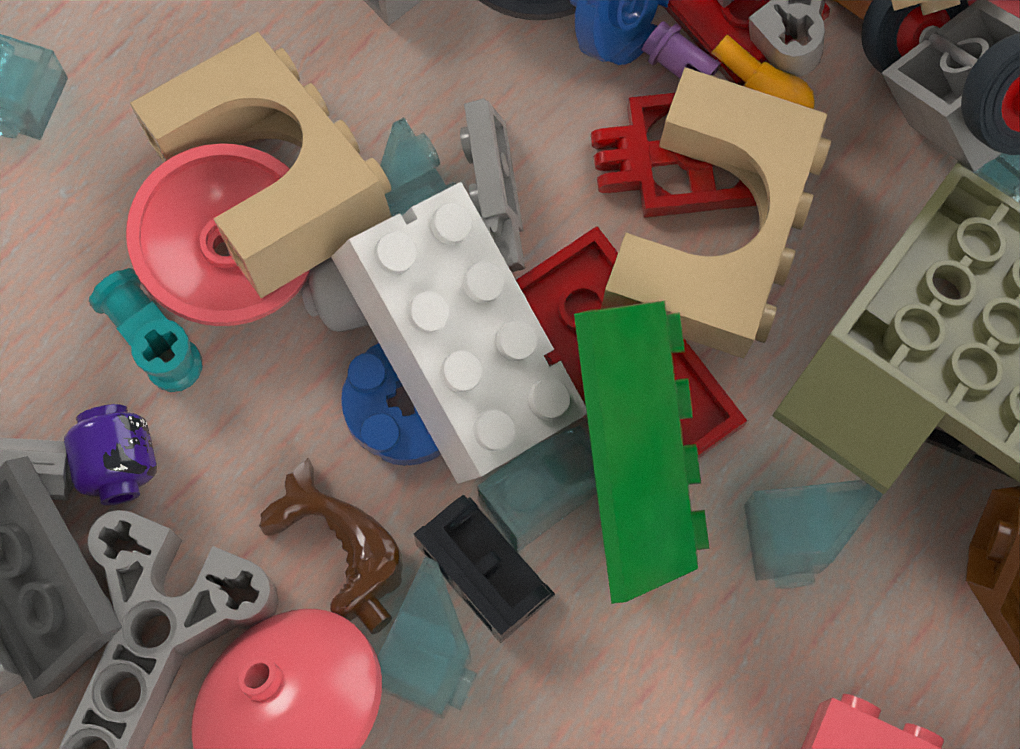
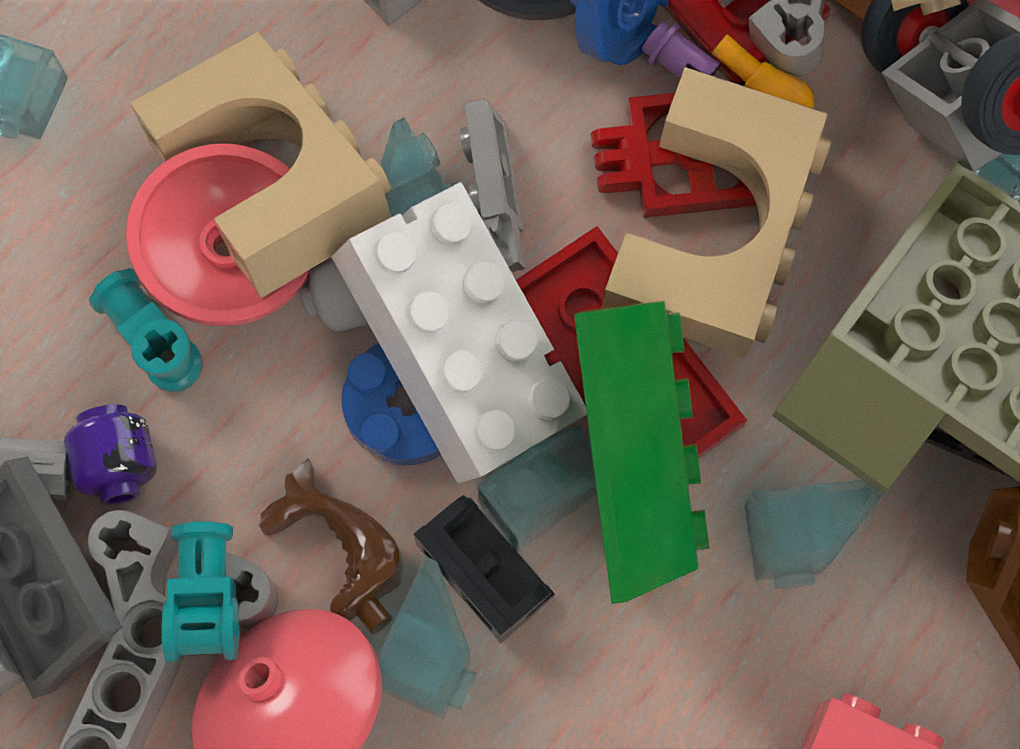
none -> teal connector [162,521,240,663]

